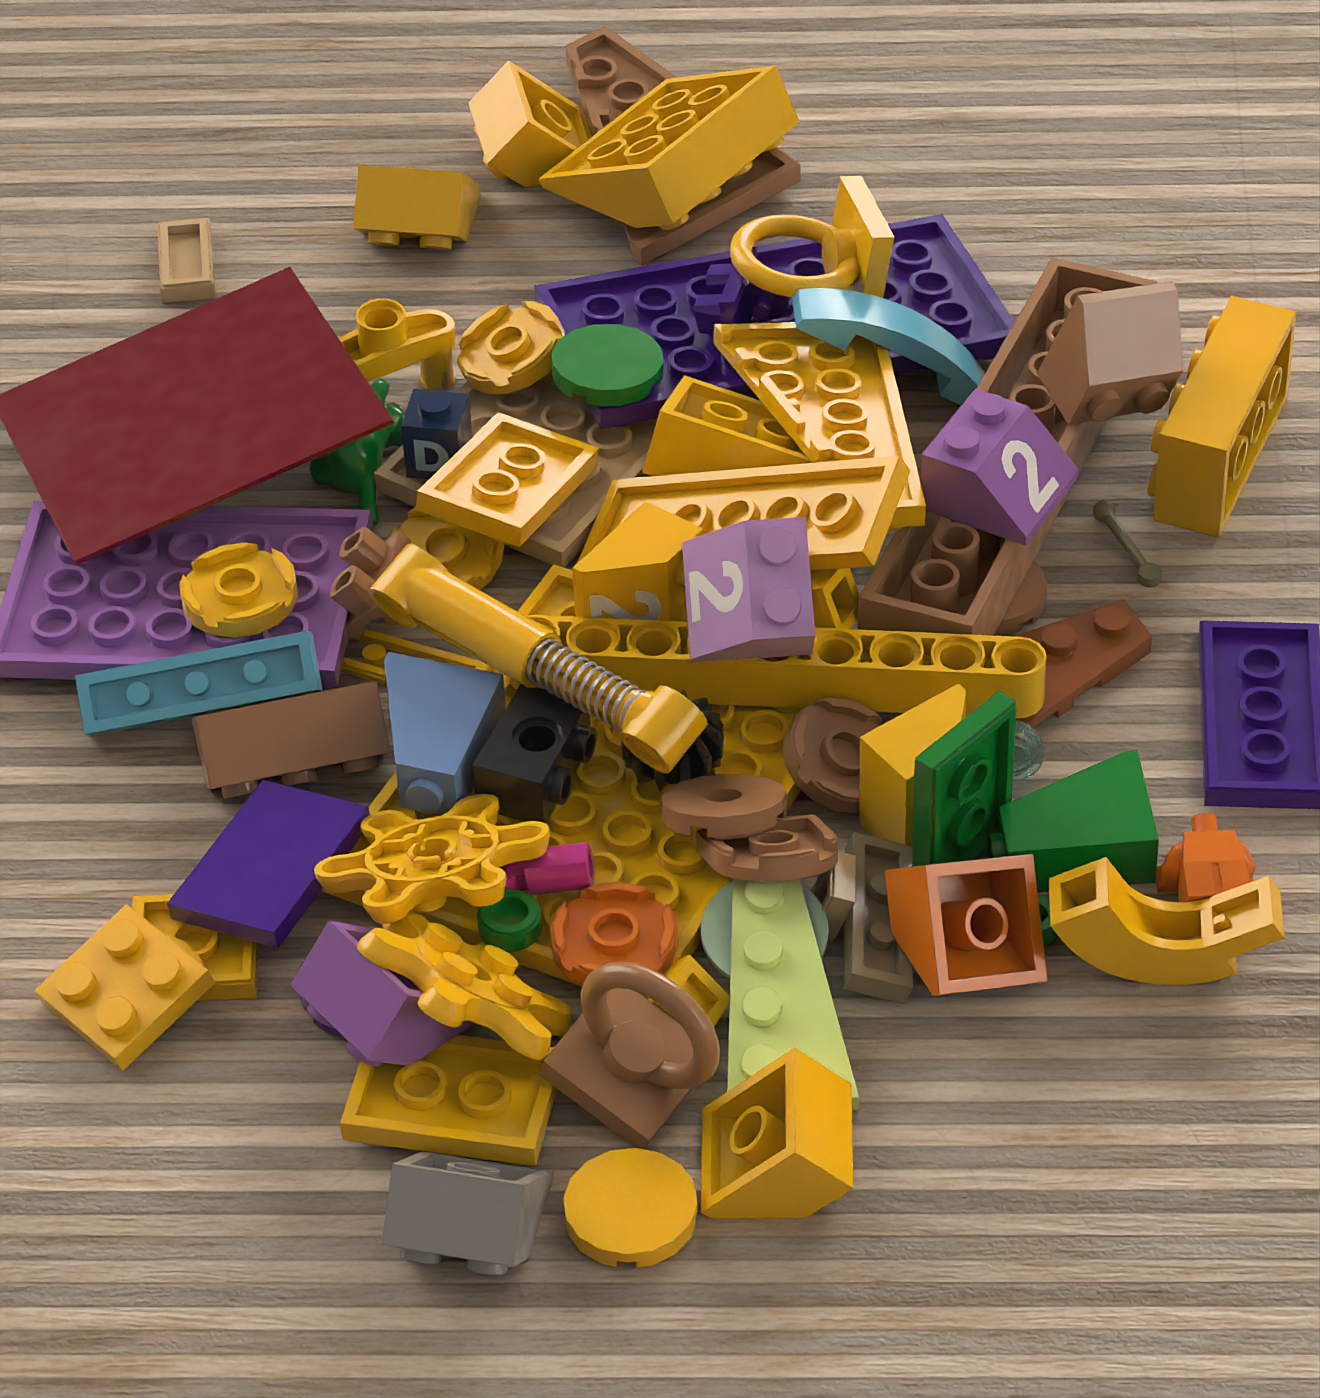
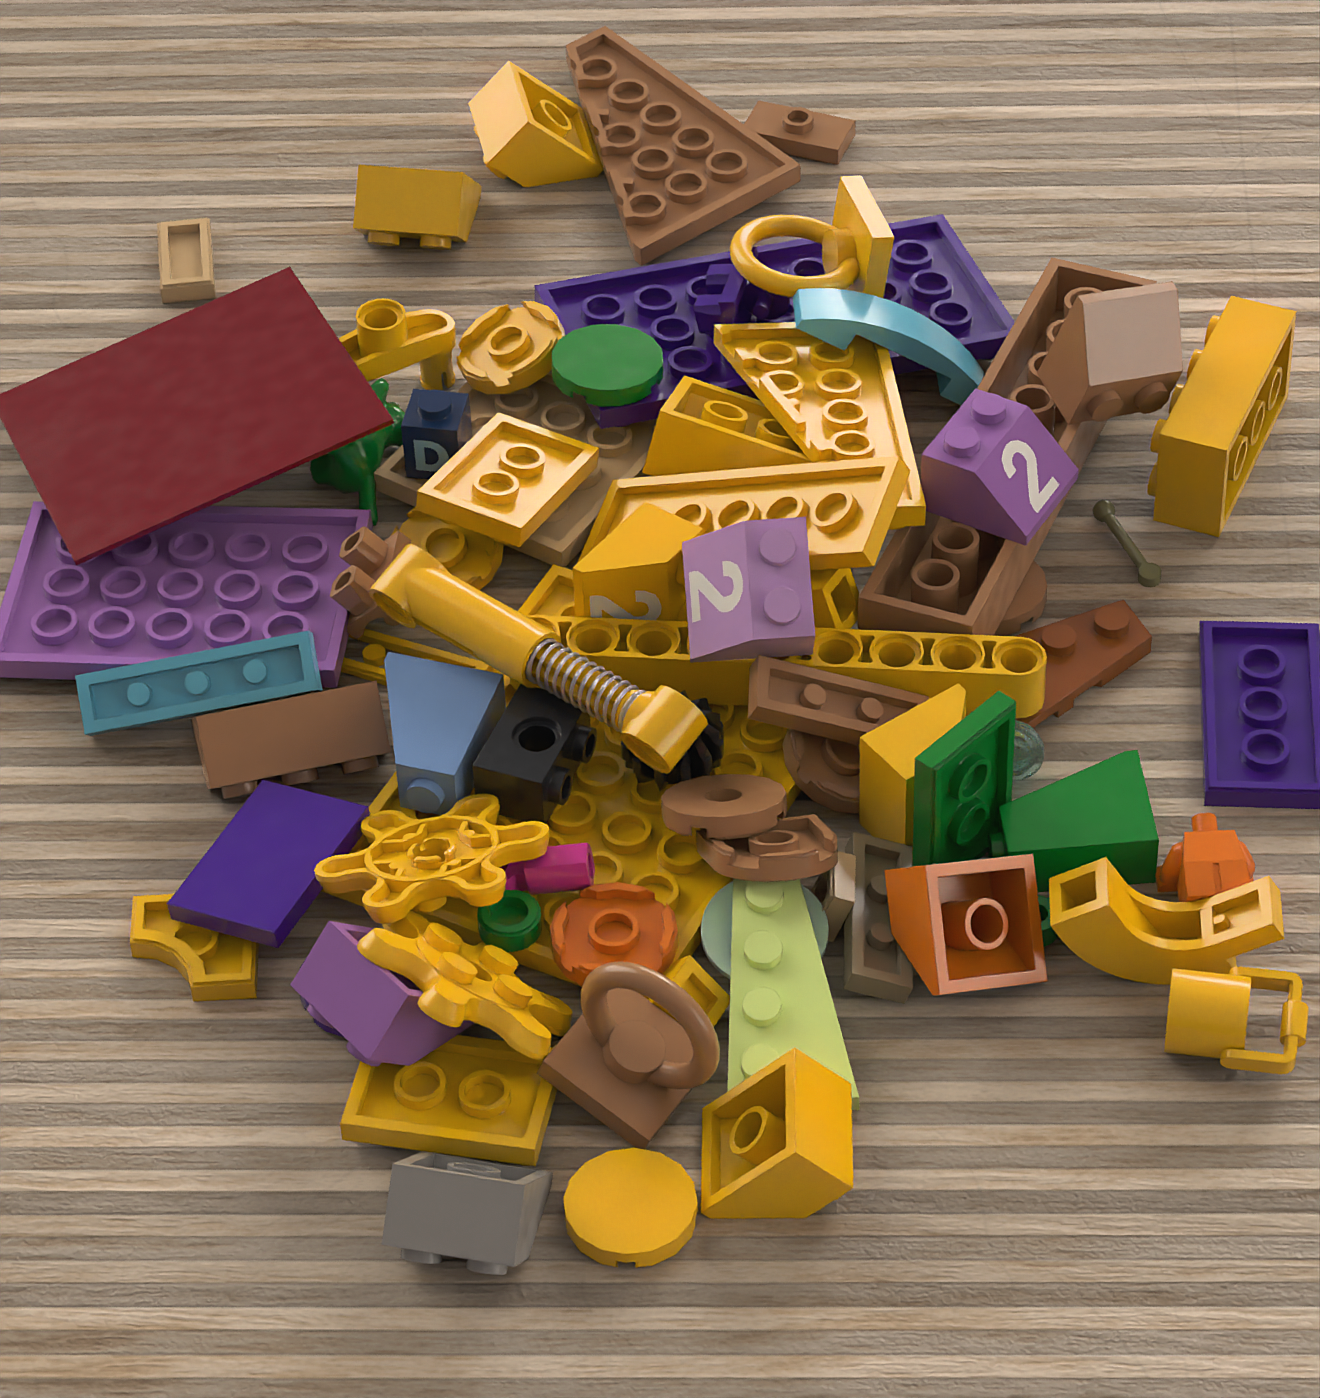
yellow plate [34,904,215,1071] -> none
yellow tile [179,542,298,638] -> none
yellow slope [539,66,800,230] -> none
none -> medium nougat plate [744,100,855,165]
none -> medium nougat plate [748,655,929,745]
none -> yellow piece [1164,967,1309,1074]

